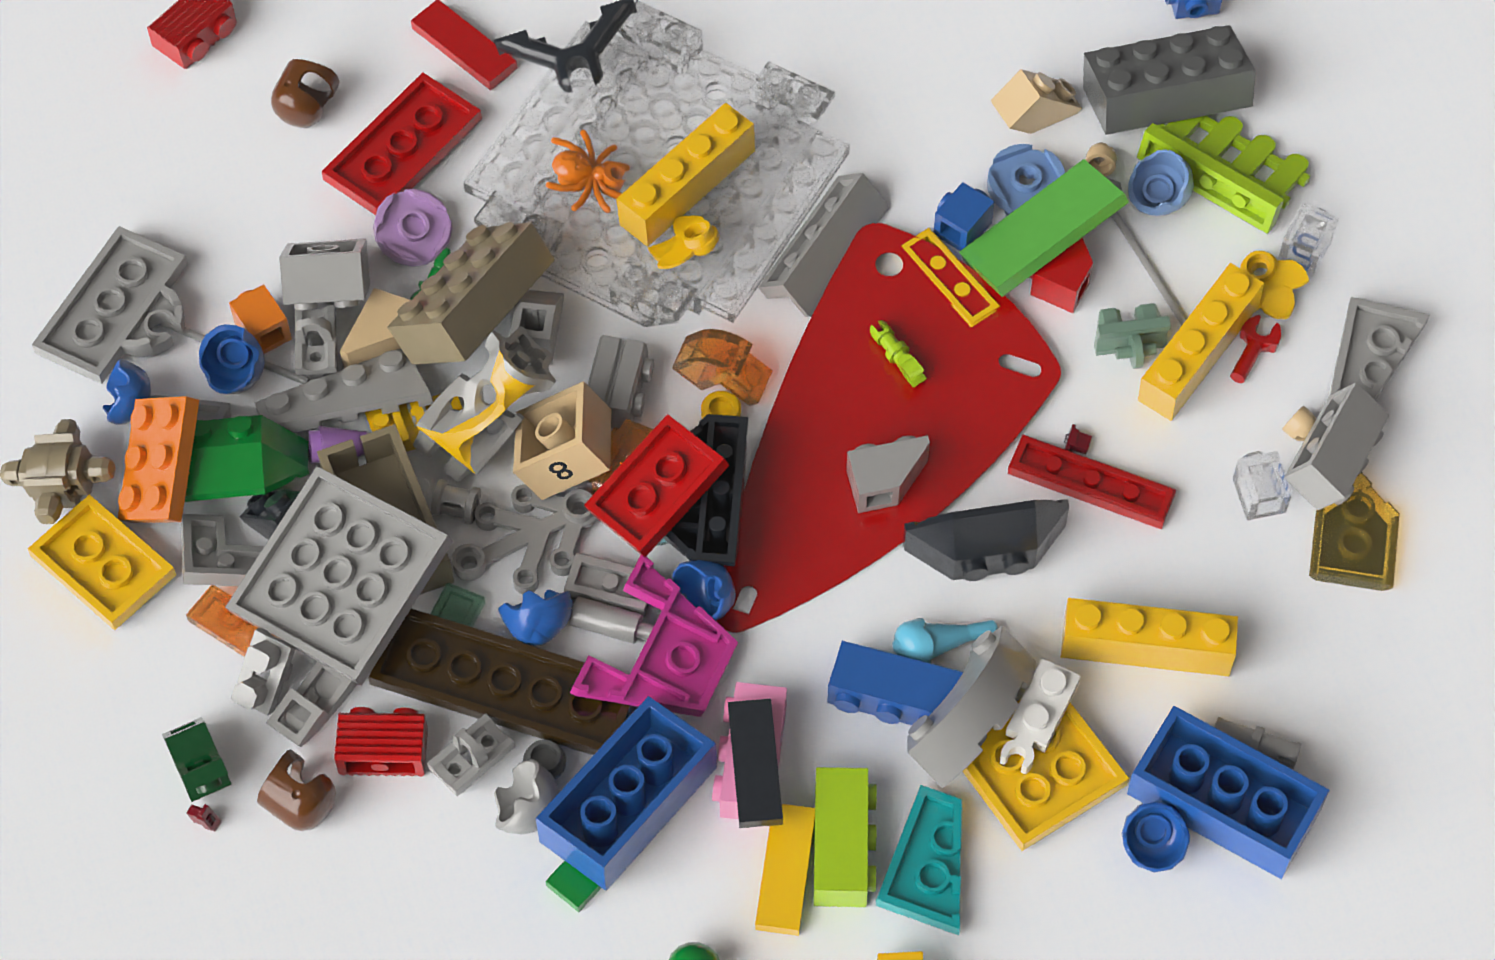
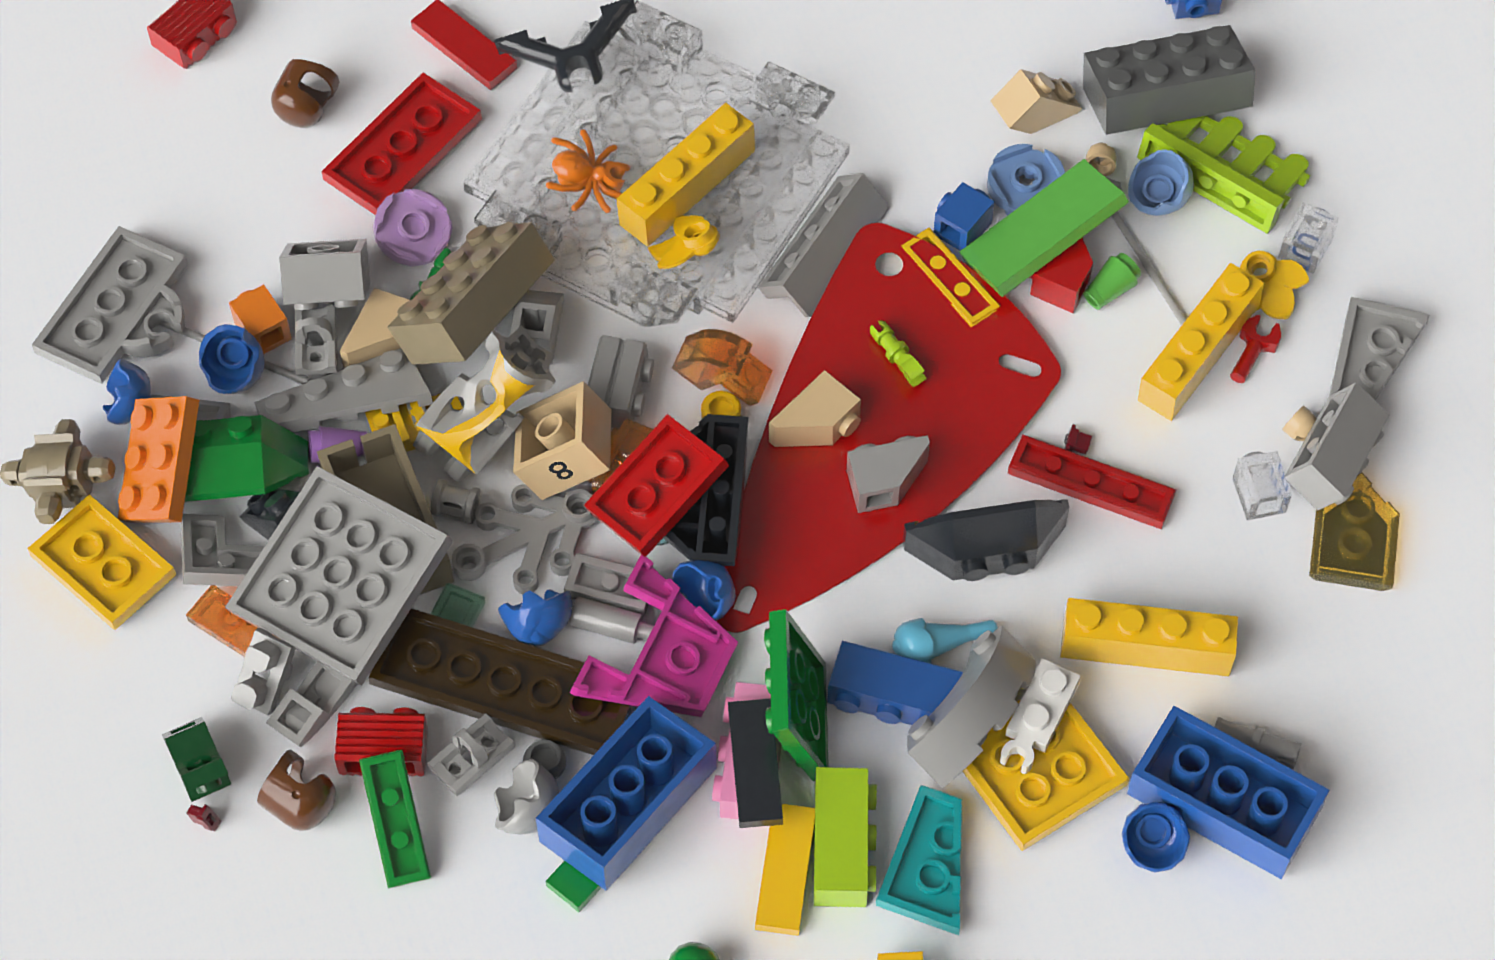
sand green hips [1094,303,1171,369] -> none
none -> green tile [359,750,431,889]
none -> green plate [764,609,829,781]
none -> tan slope [769,370,861,447]
none -> bright green cone [1083,253,1142,310]

